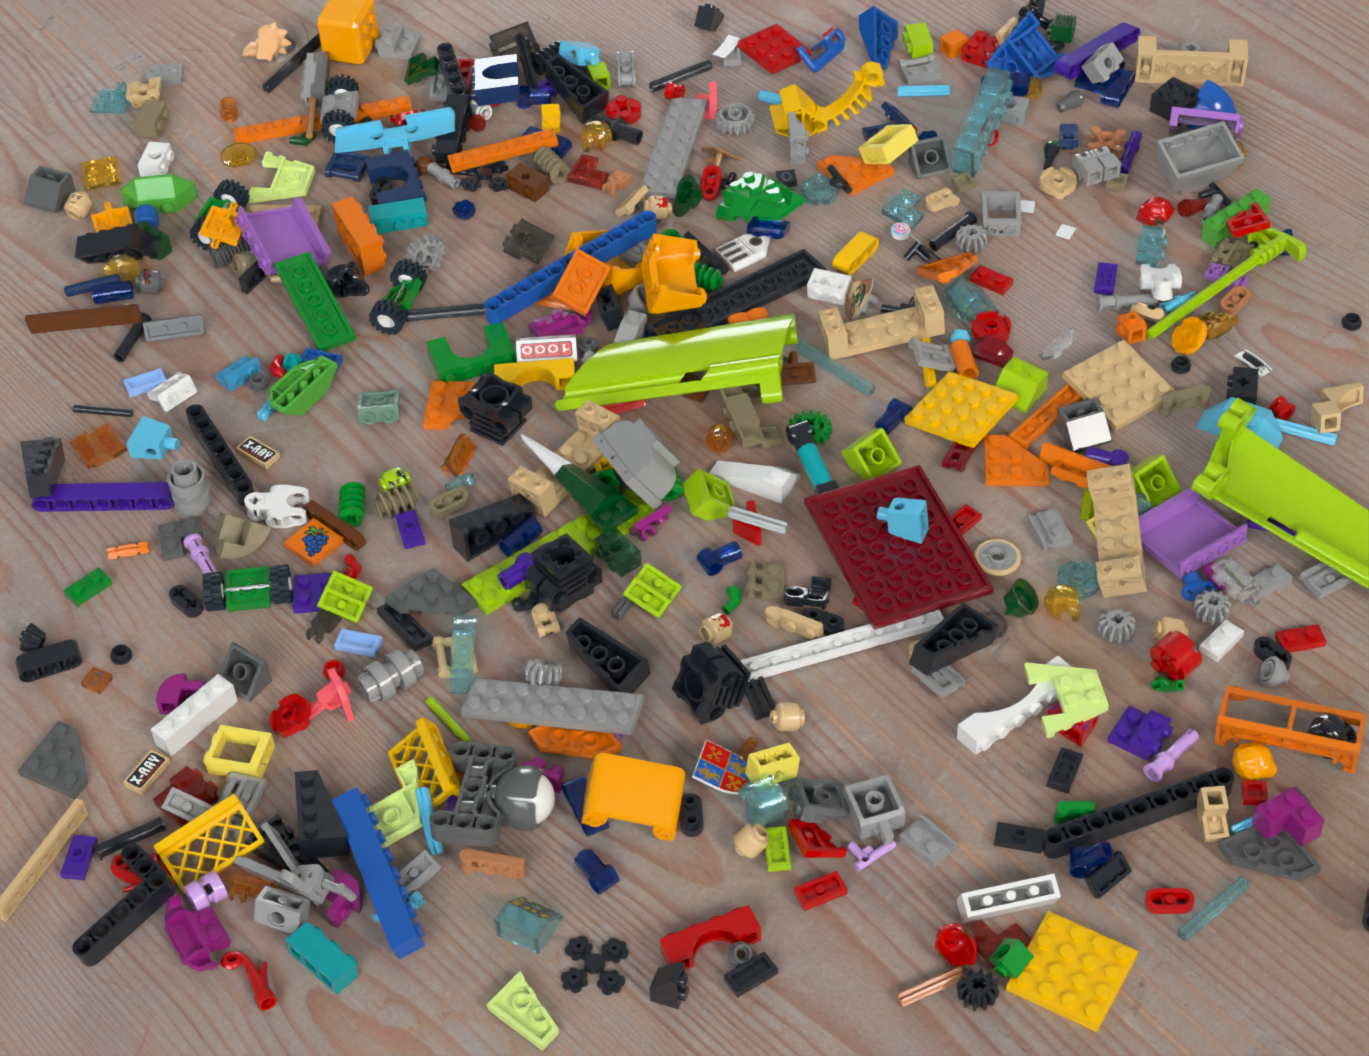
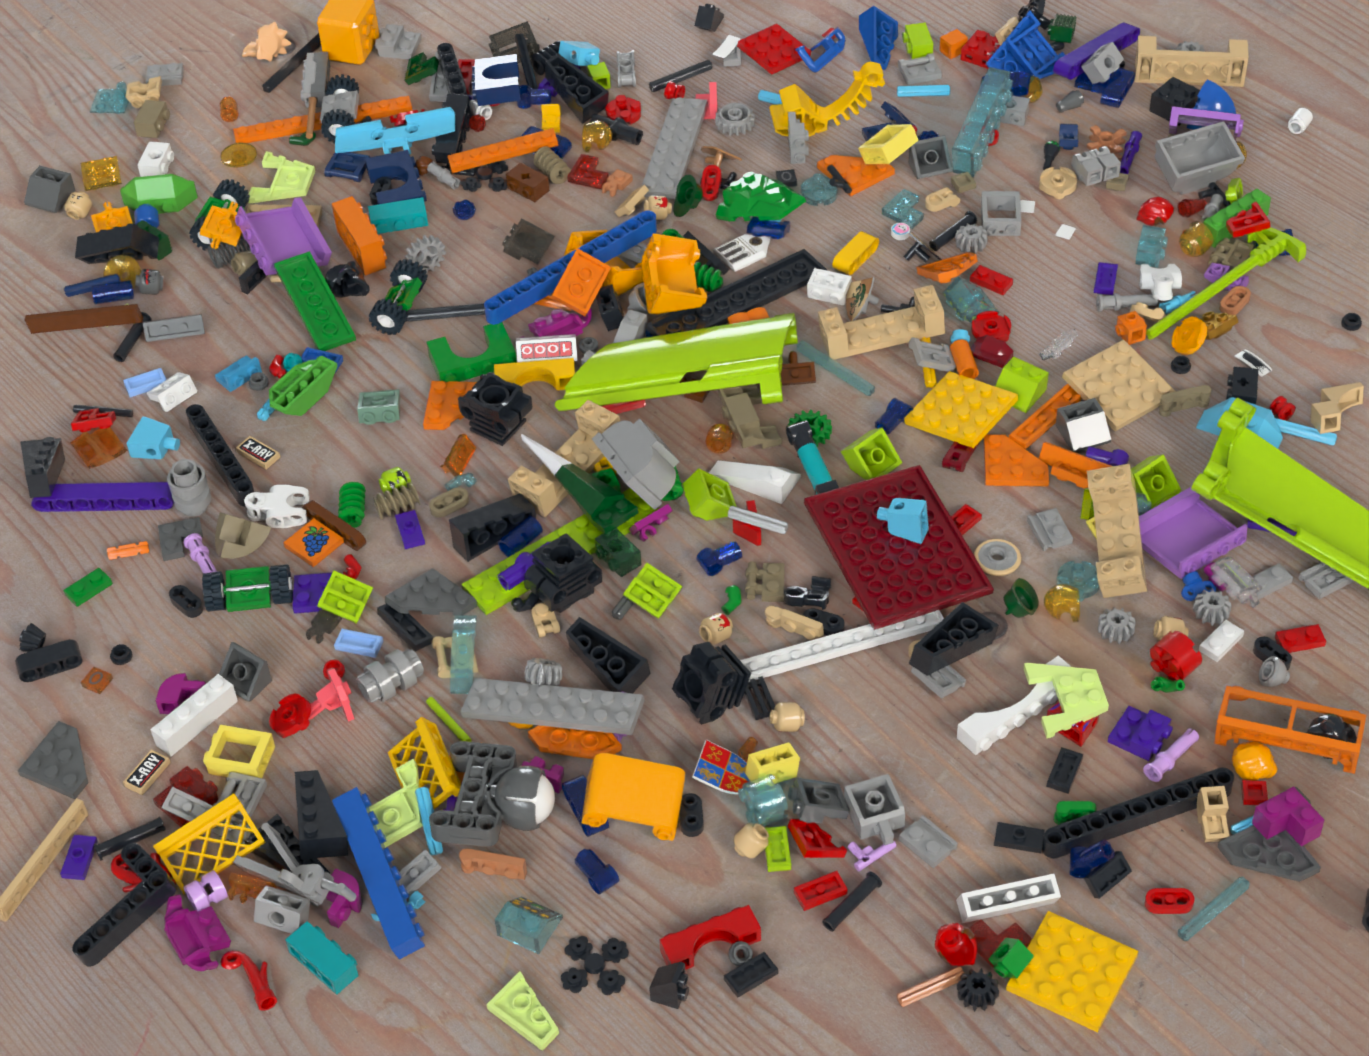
none -> red plate [71,408,116,432]
none -> black pin [822,871,882,932]
none -> clear yellow helmet [1179,221,1214,257]
none -> lime plate [1225,178,1243,204]
none -> white brick [1288,108,1313,134]

